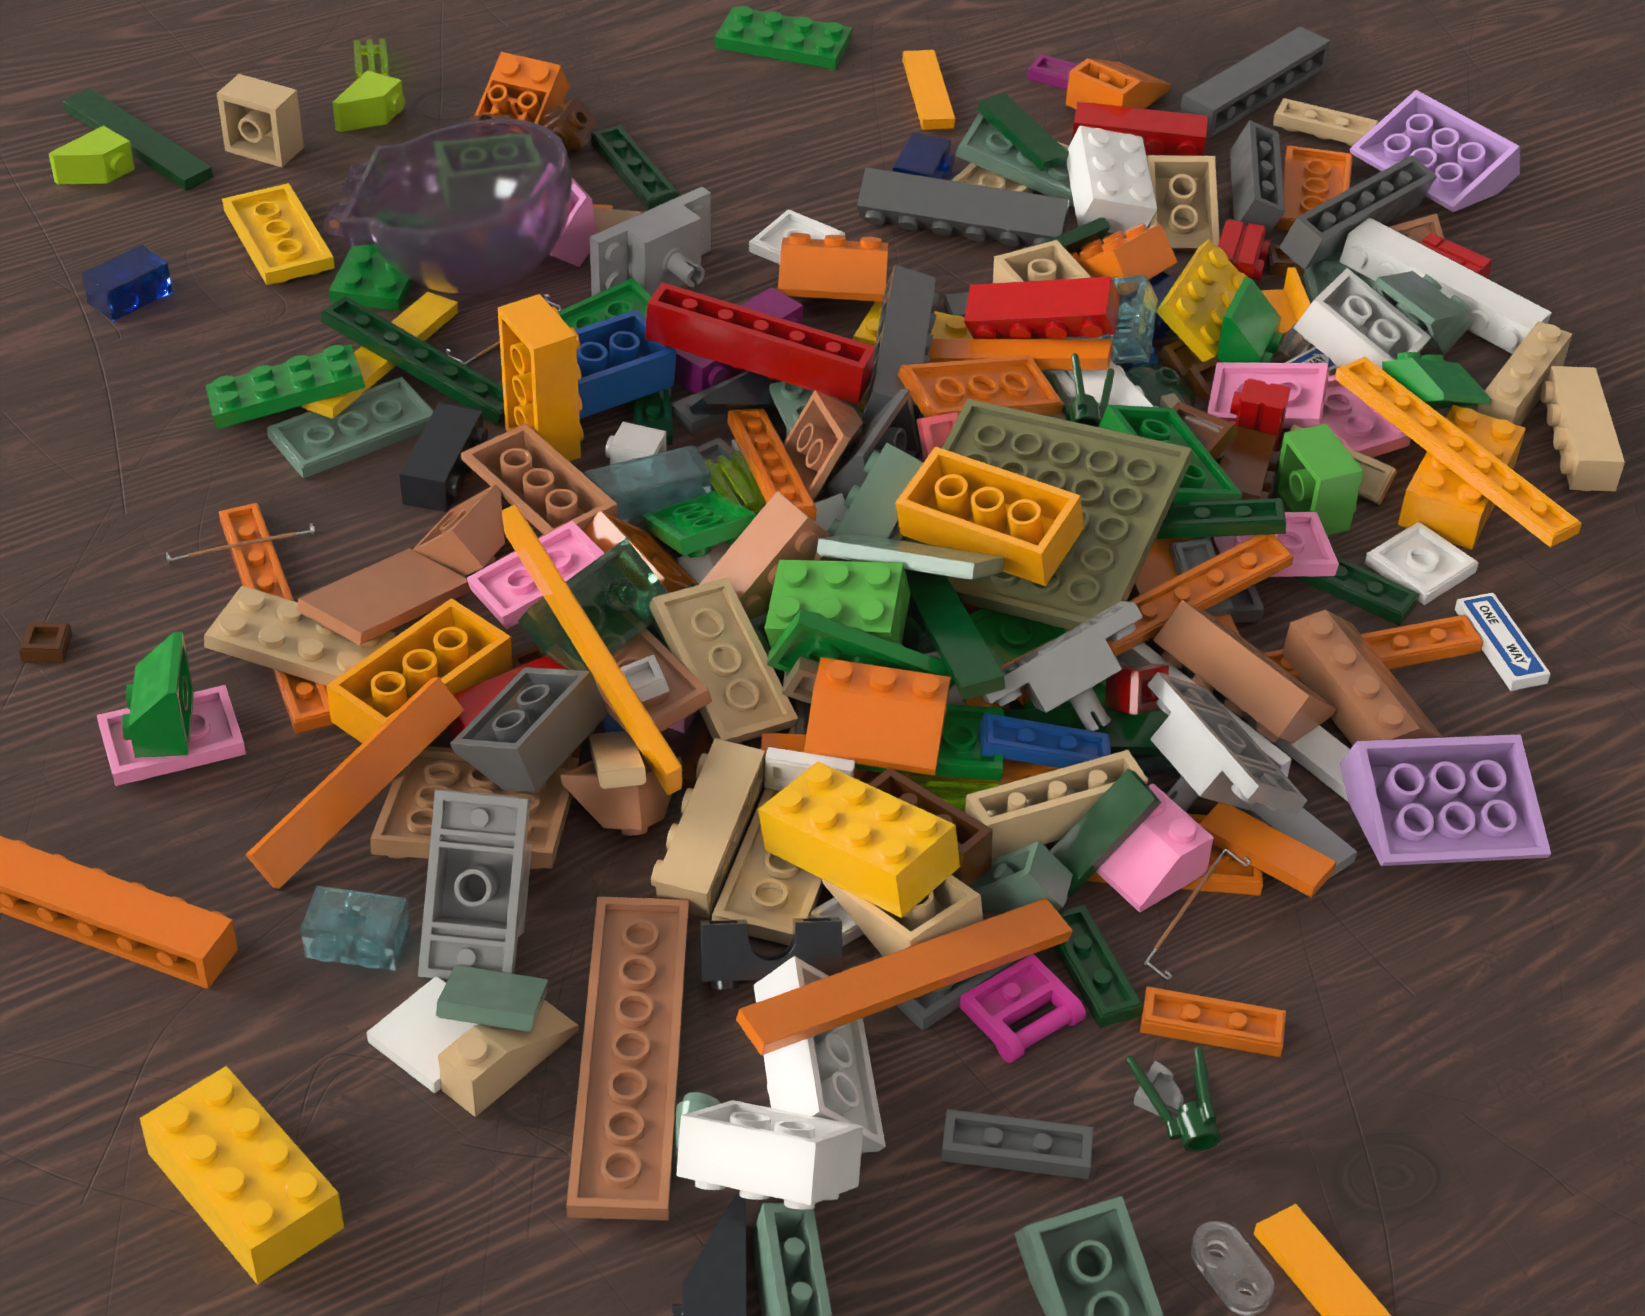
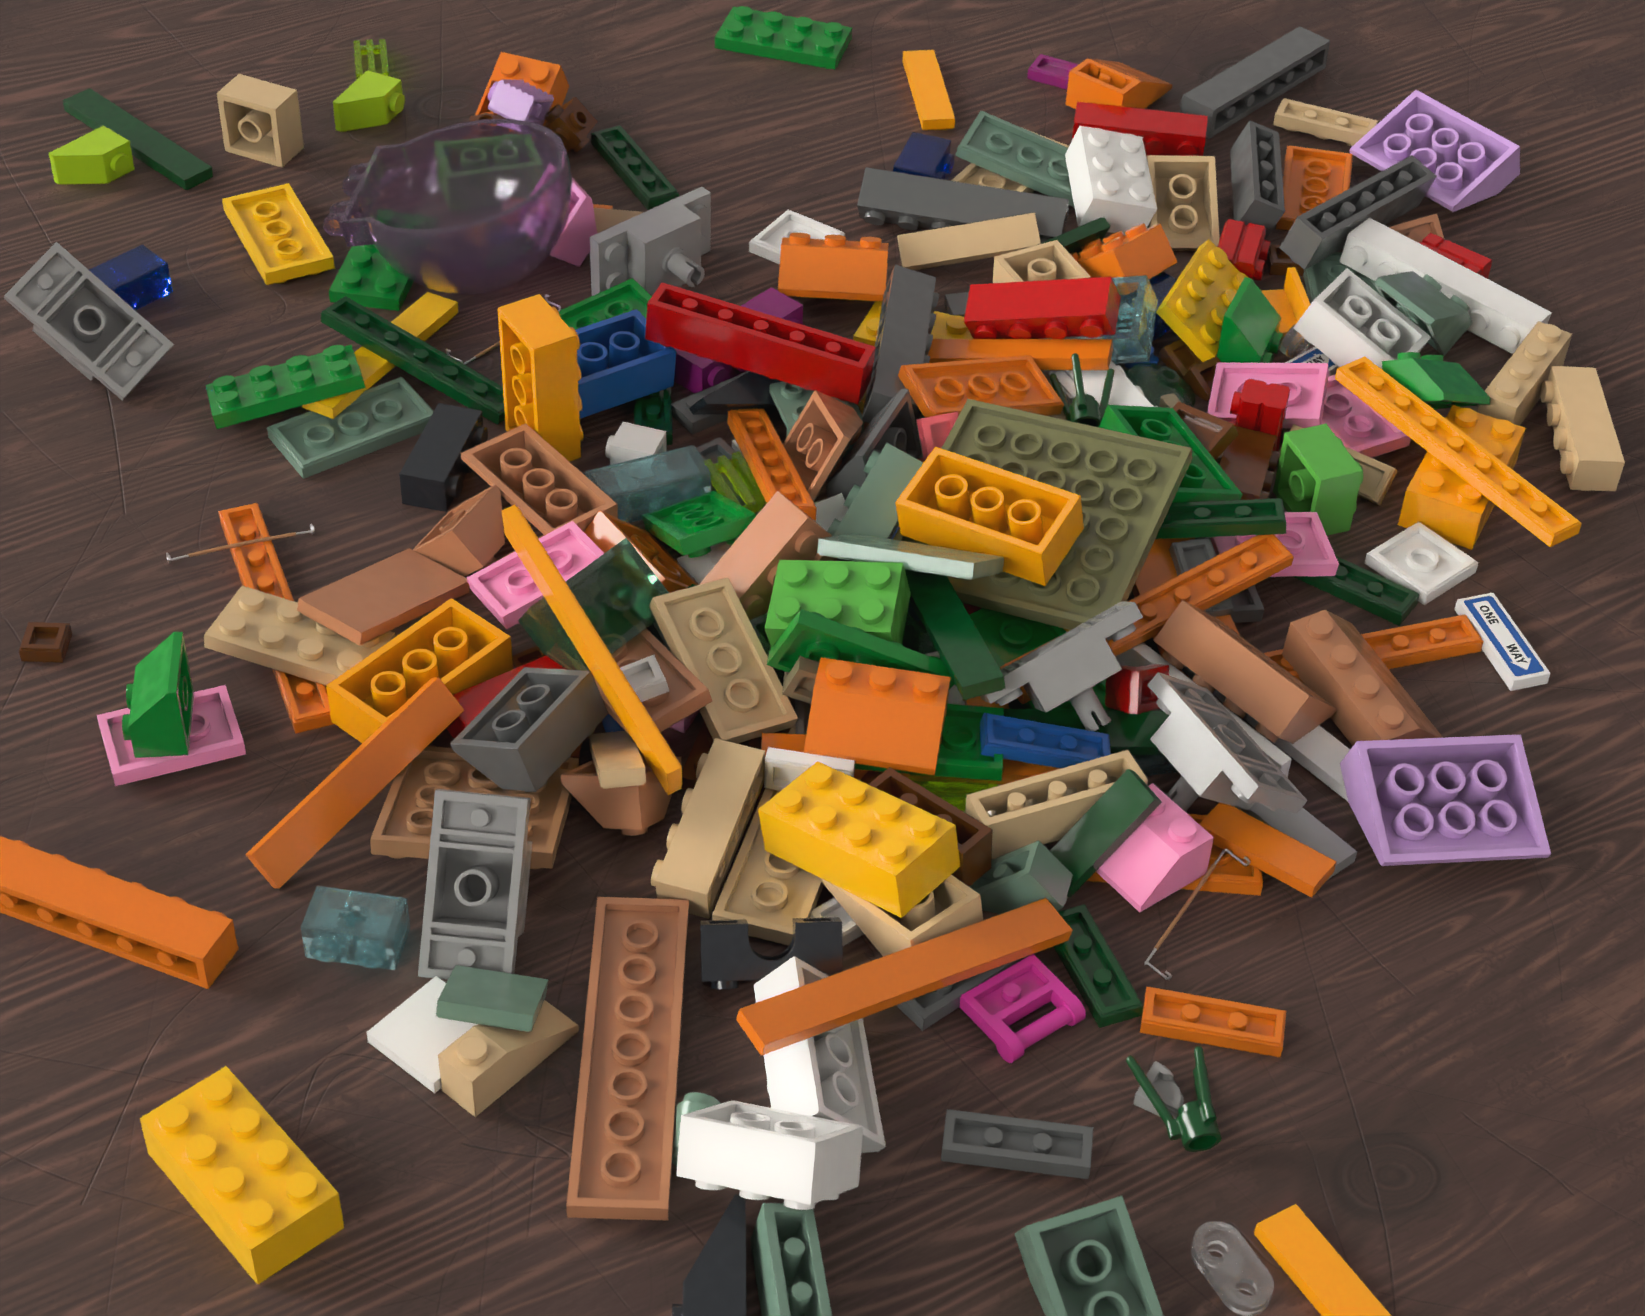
dark green tile [977,92,1069,171] -> none
none -> light grey brick [4,242,174,401]
none -> lavender brick [488,79,554,127]
none -> tan tile [897,213,1041,270]

